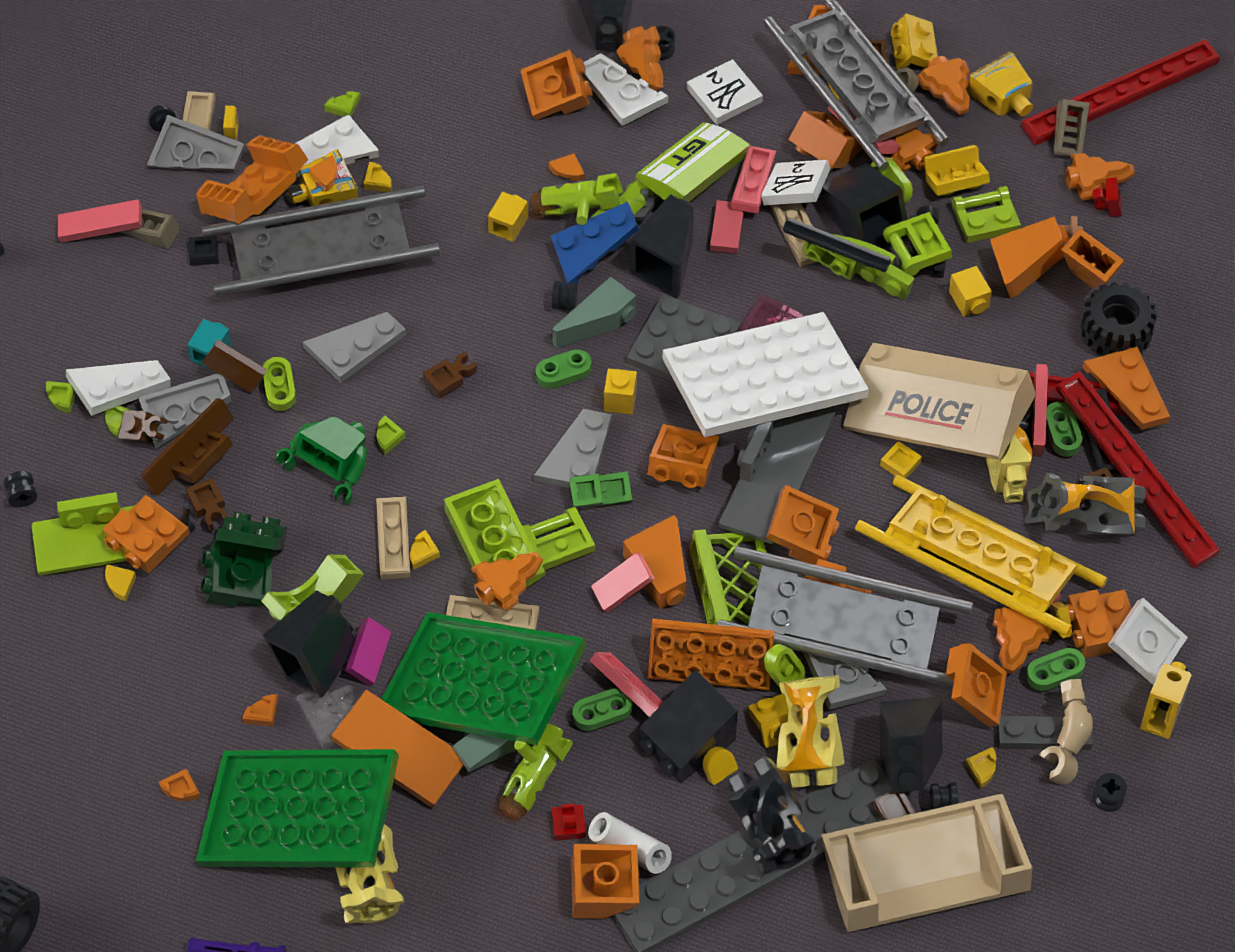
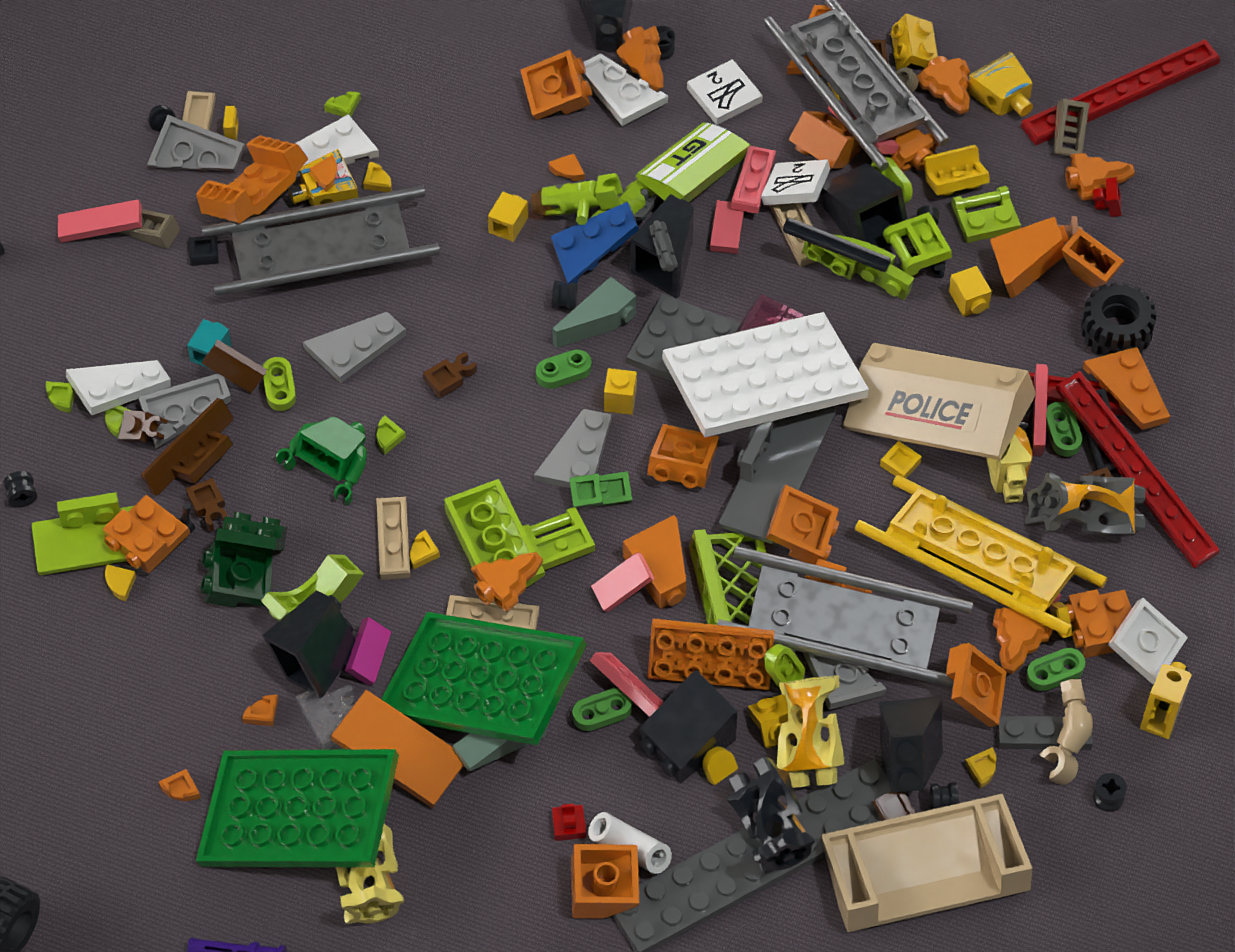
lime piece [497,723,573,821] -> none
none -> dark grey axle [649,220,678,272]

